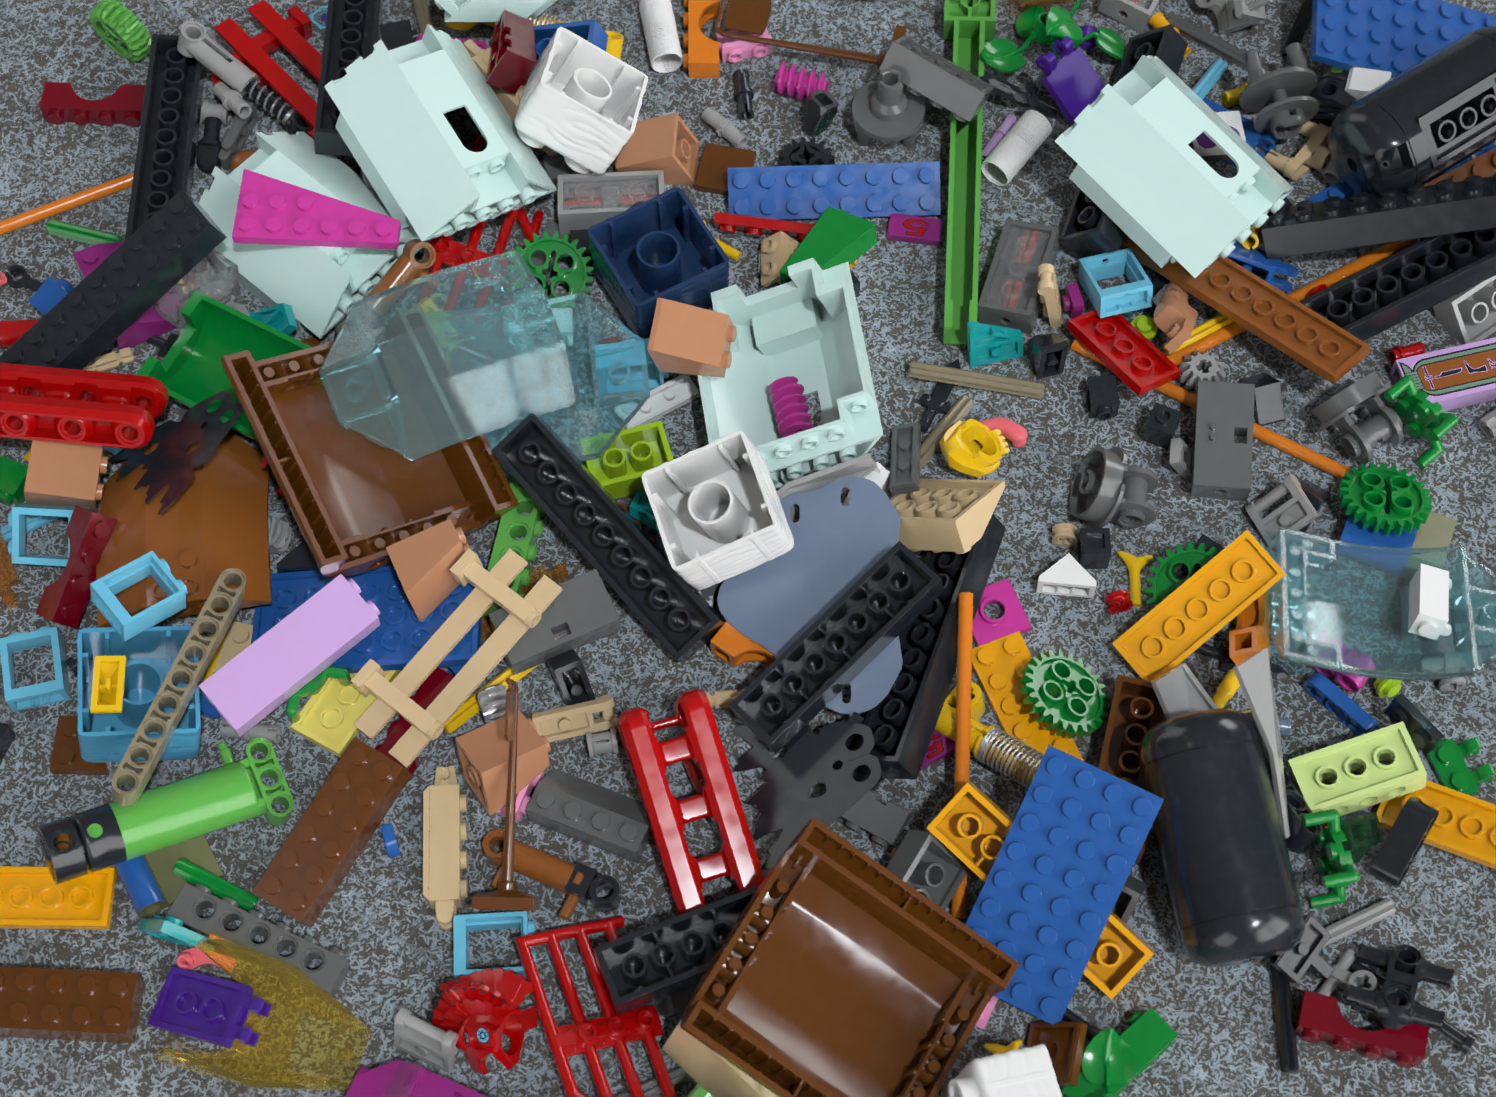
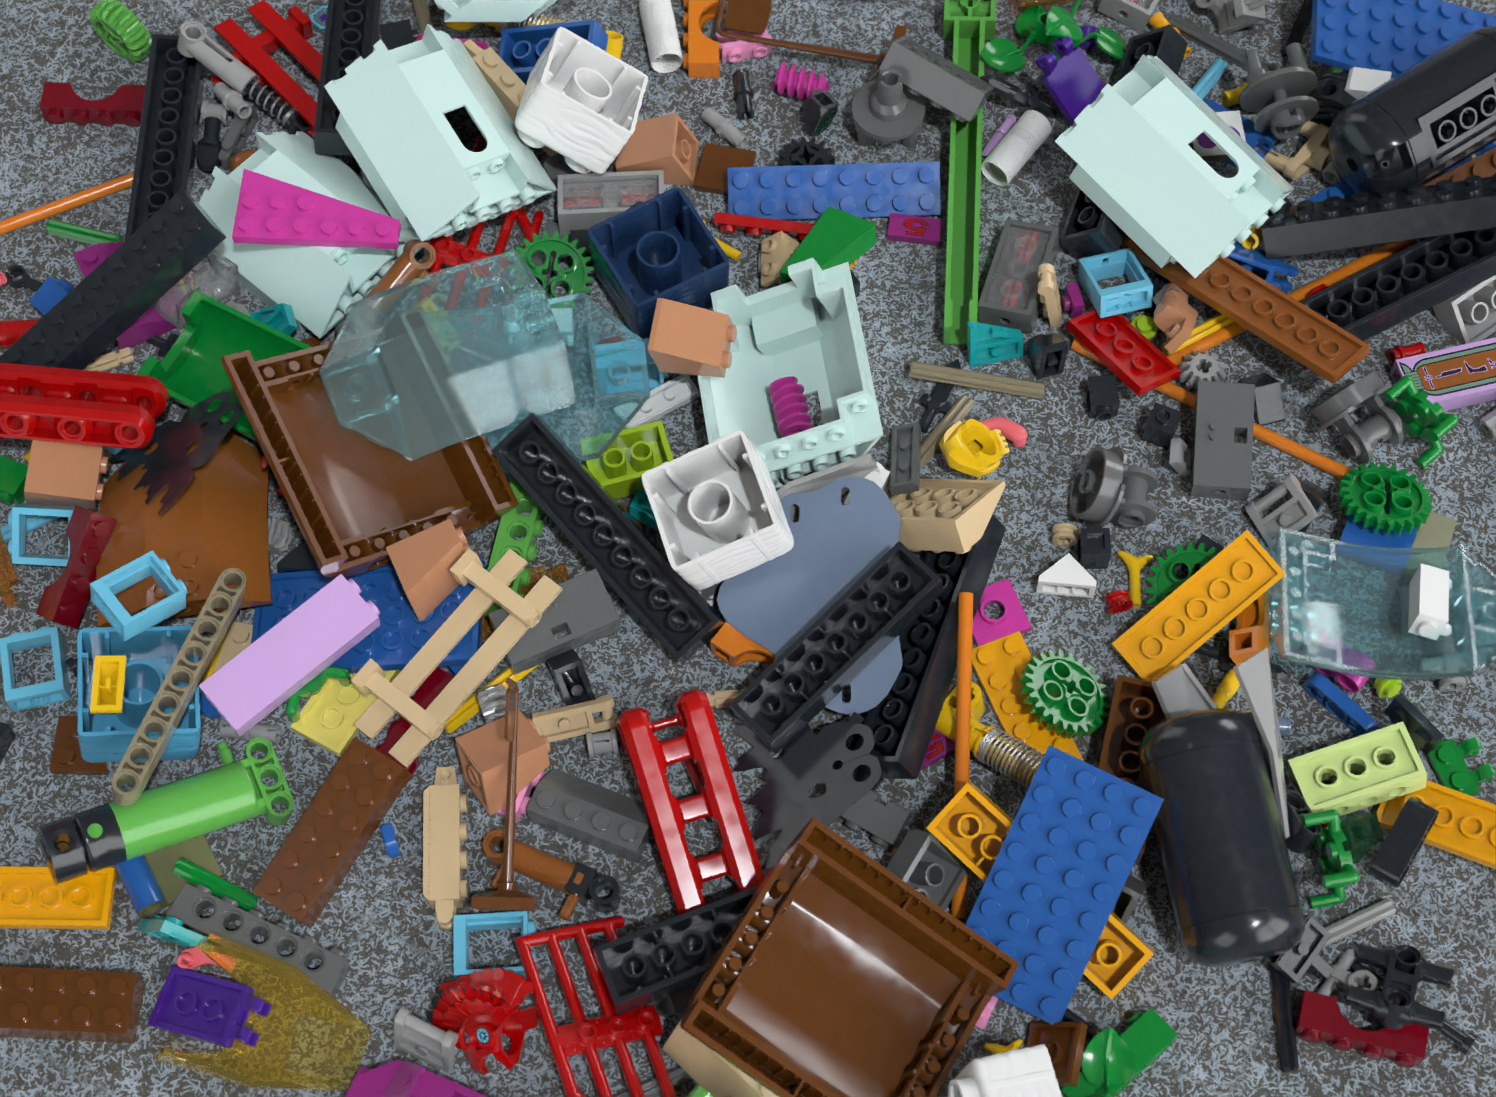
dark red wedge [486,10,536,94] -> none

